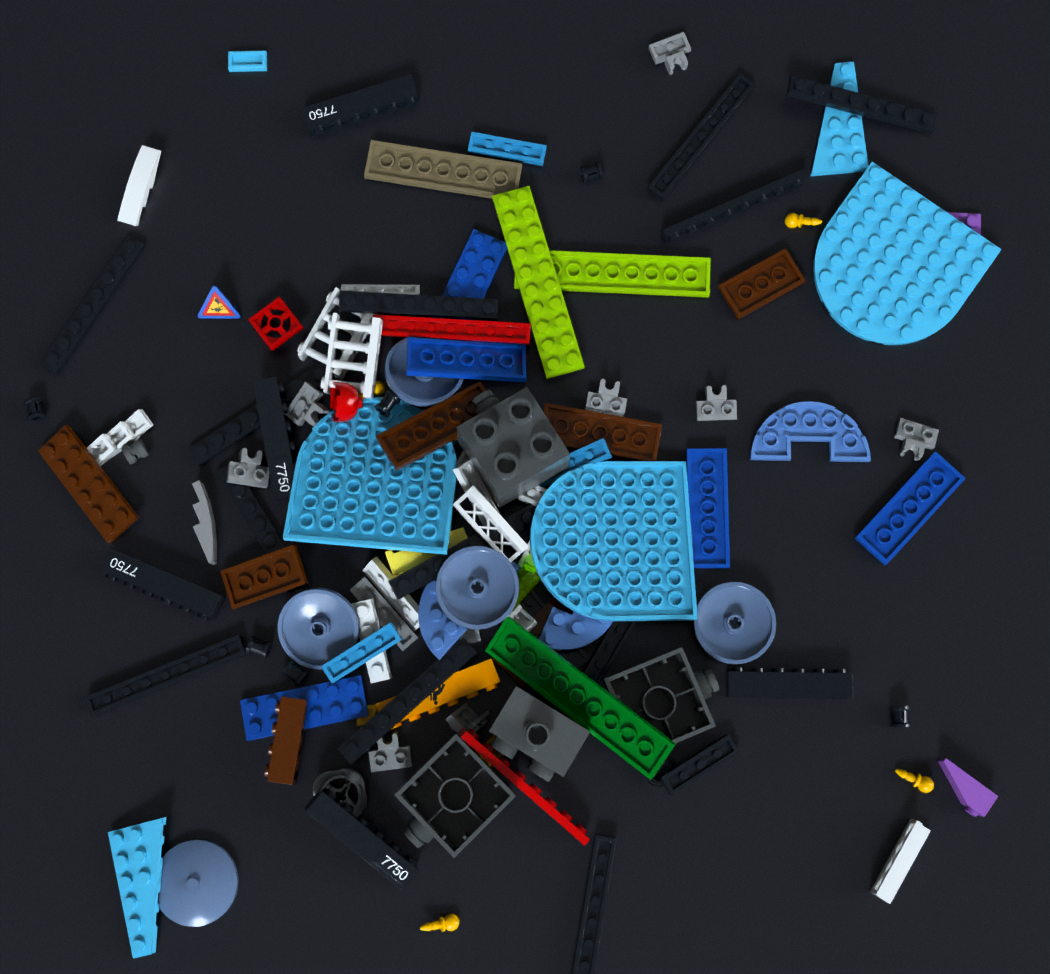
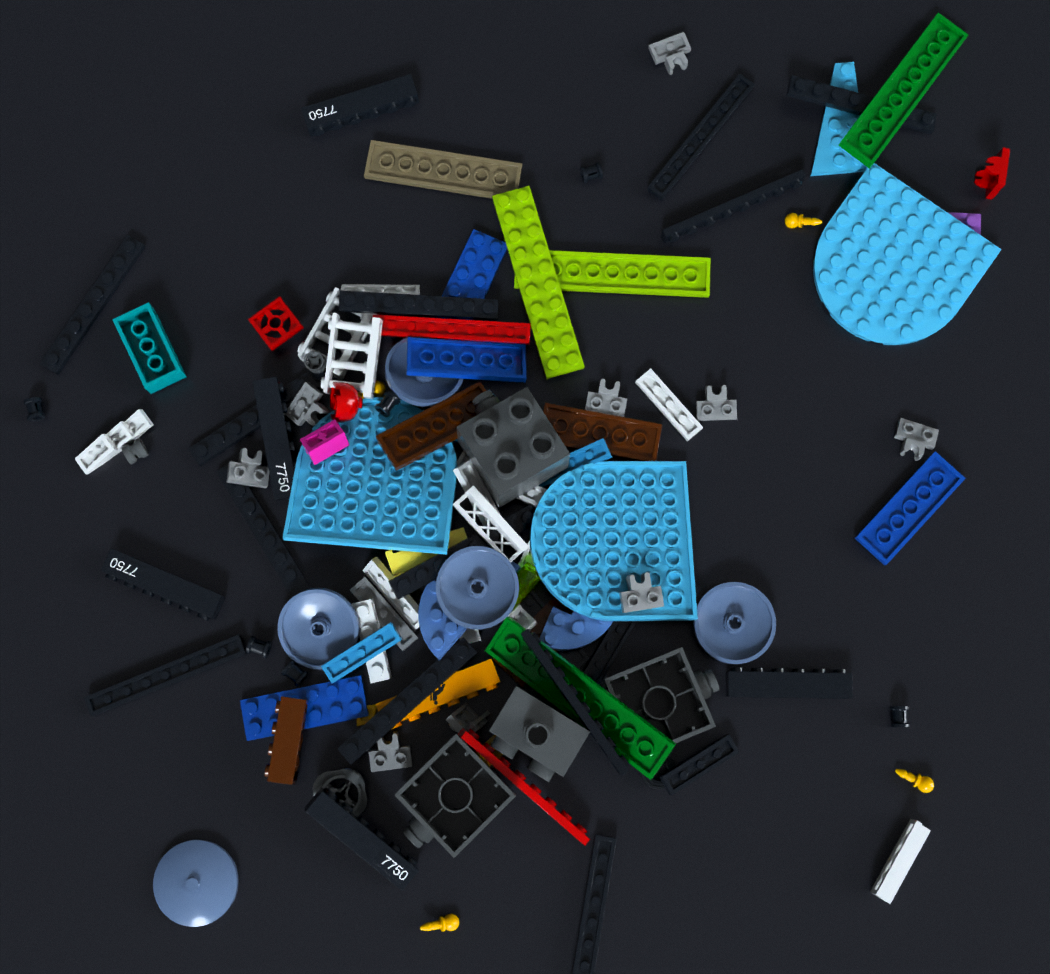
reddish brown plate [38,425,139,543] -> none
medium azure wing [108,817,166,958] -> none
white slope [117,145,161,226] -> none
light grey slope [192,480,217,565] -> none
piece [198,285,241,319] -> none
reddish brown plate [220,545,308,609] -> none
medium azure tile [228,51,267,72] -> none
dark azure plate [468,132,547,166] -> none
blue plate [686,448,730,569] -> none
reddish brown plate [718,248,806,320] -> none
medium blue plate [750,401,871,462] -> none
medium lavender slope [938,758,998,817] -> none
none -> teal brick [112,302,187,394]
none -> dark pink hinge [300,419,349,465]
none -> dark grey wheel [304,351,327,374]
none -> black plate [521,629,629,777]
none -> light grey plate [619,572,664,613]
none -> white plate [635,369,703,441]
none -> green plate [838,13,968,169]
none -> red piece [974,147,1010,200]

